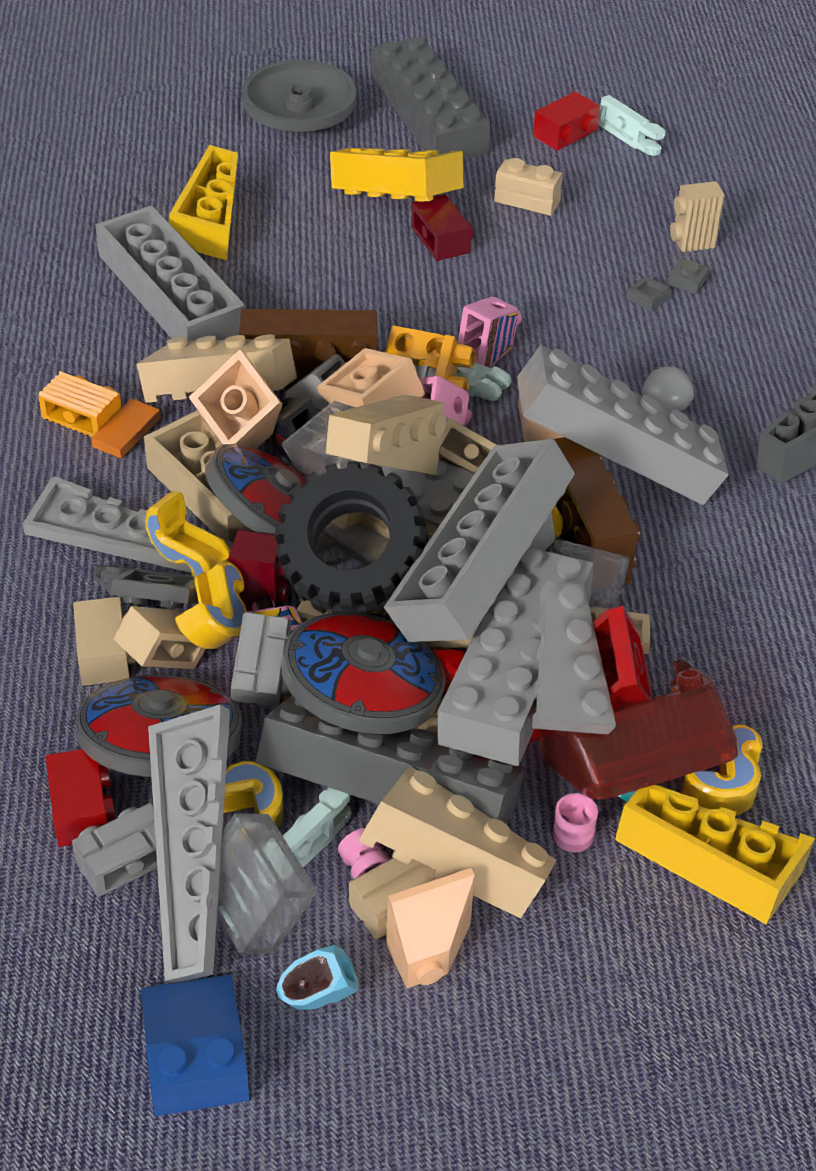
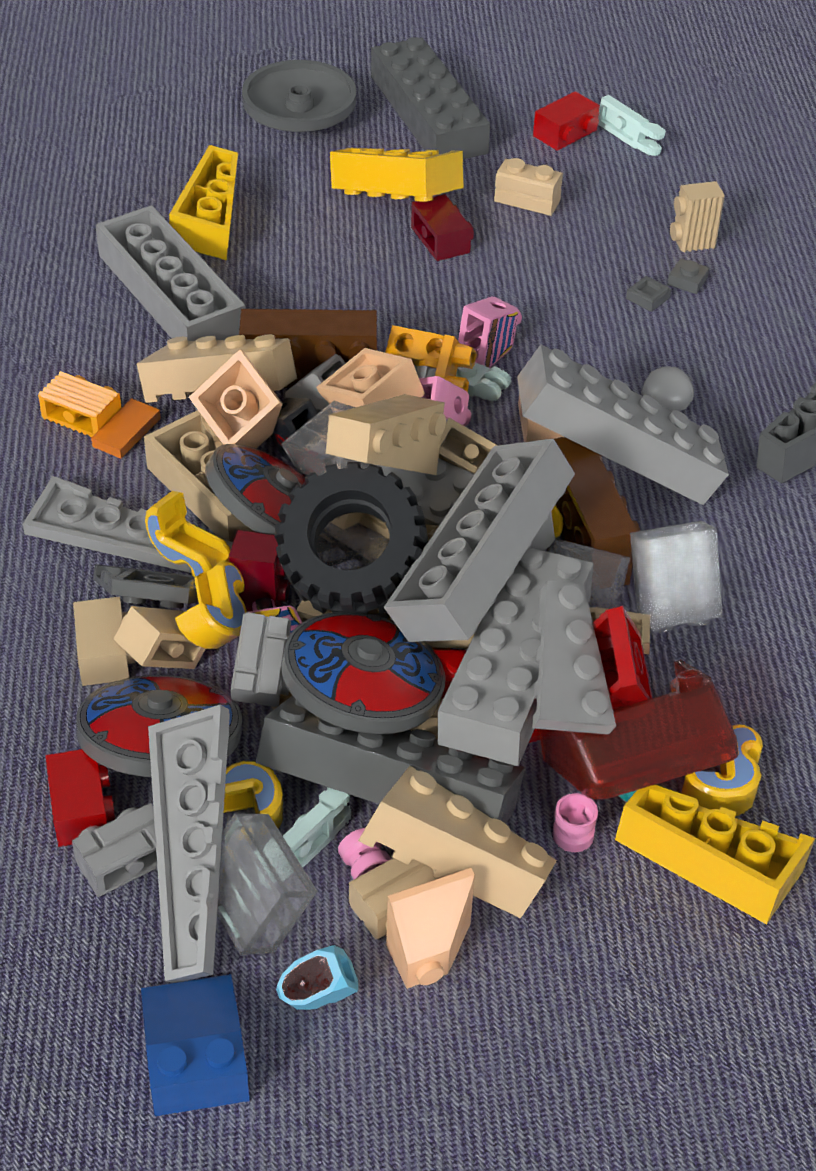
none -> clear brick [630,521,723,633]

